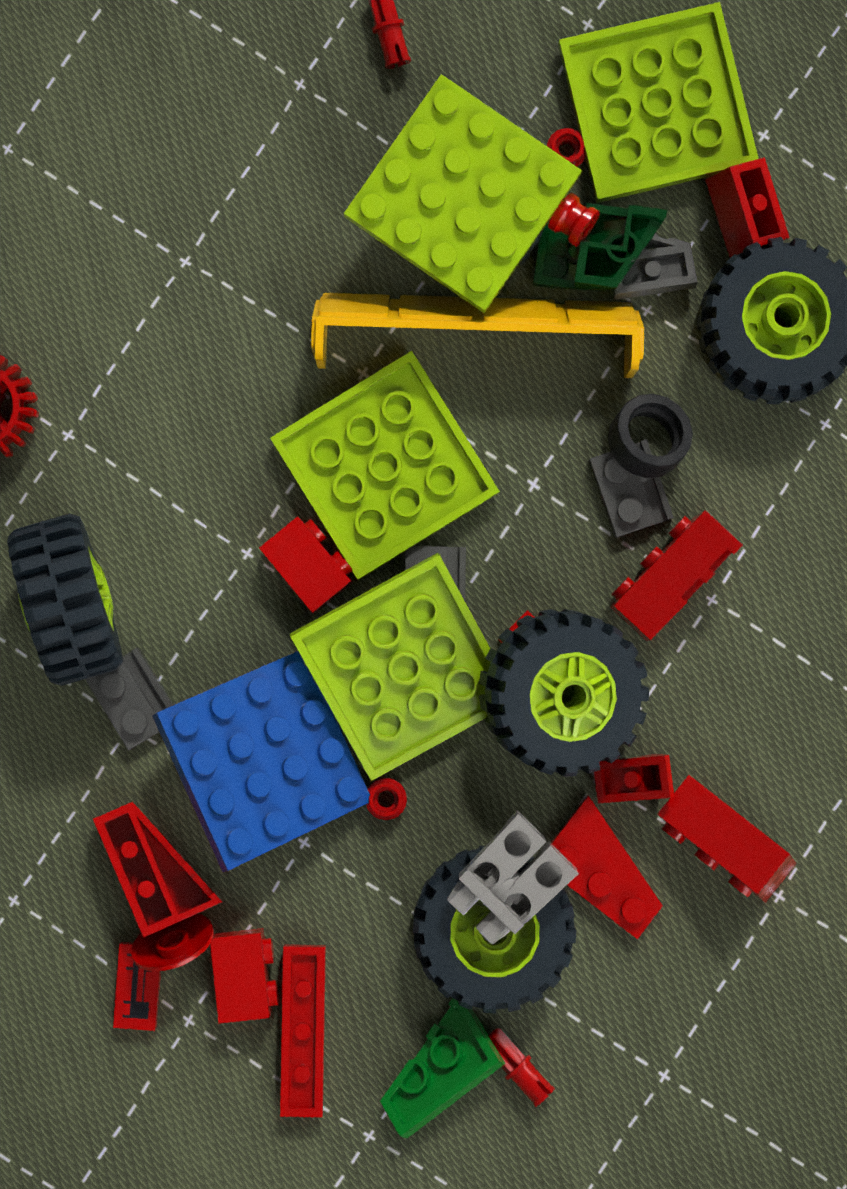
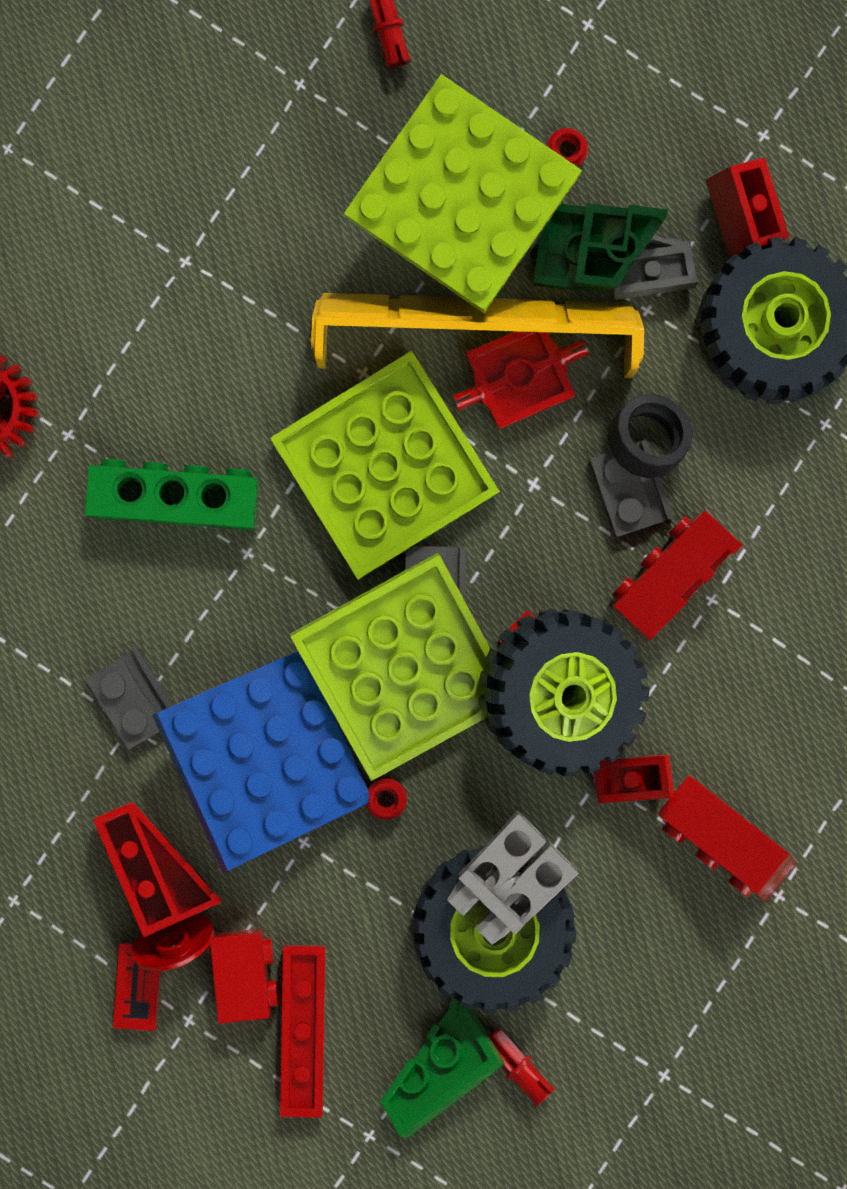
black wheel [7,513,123,686] -> none
red brick [259,516,353,614] -> none
red wheel [548,192,600,247] -> none
red wing [551,795,663,940] -> none
lime plate [558,2,759,203] -> none
none -> green brick [85,459,260,531]
none -> red plate [452,331,589,431]

